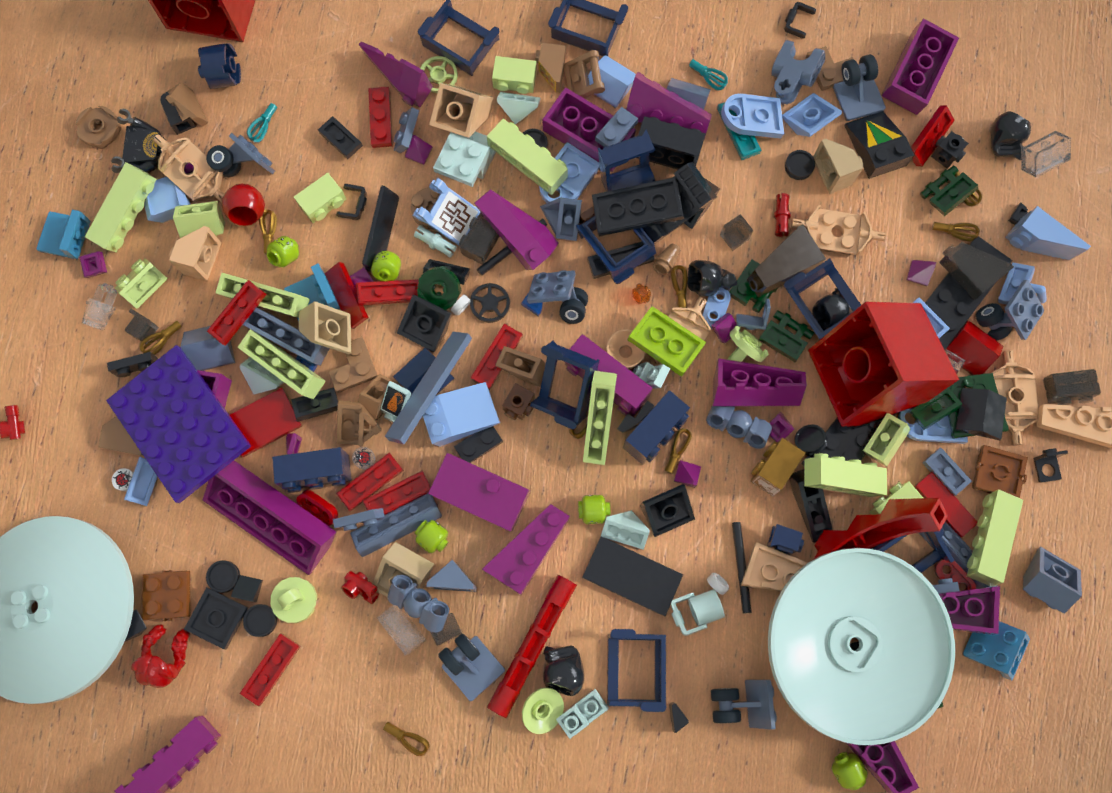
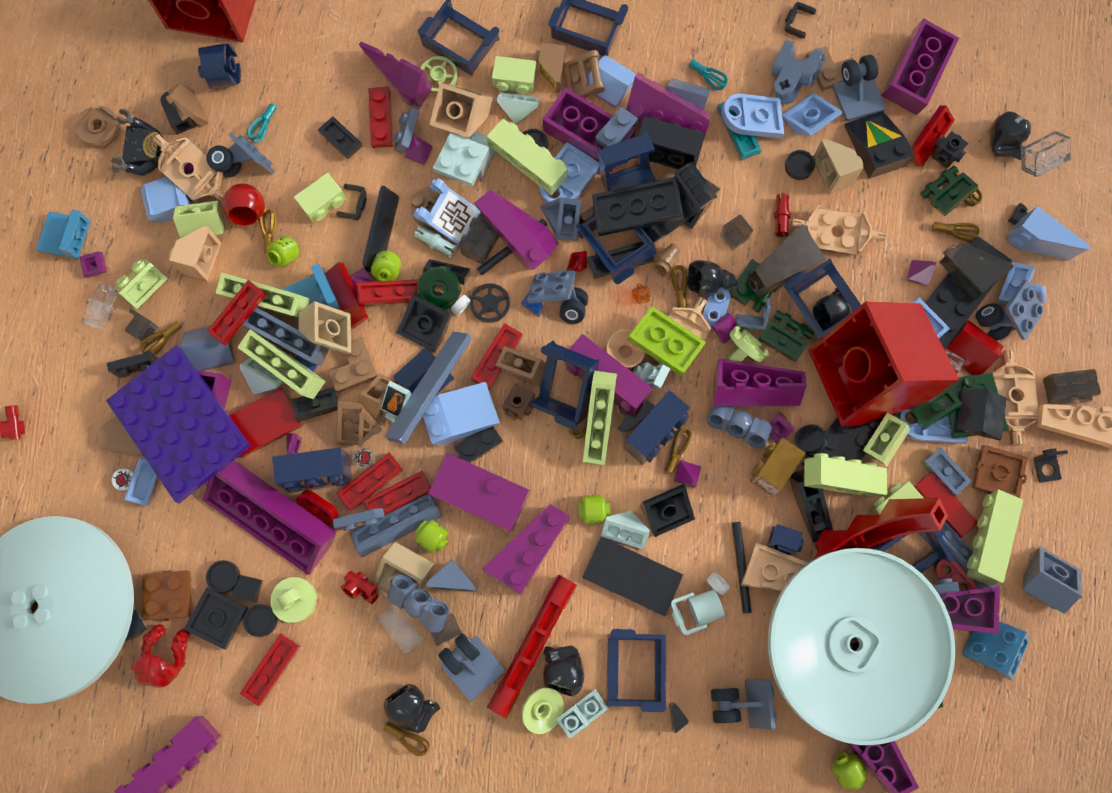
yellowish green brick [85,162,157,252] -> none
none -> black piece [384,684,441,733]
none -> red slope [566,251,587,272]

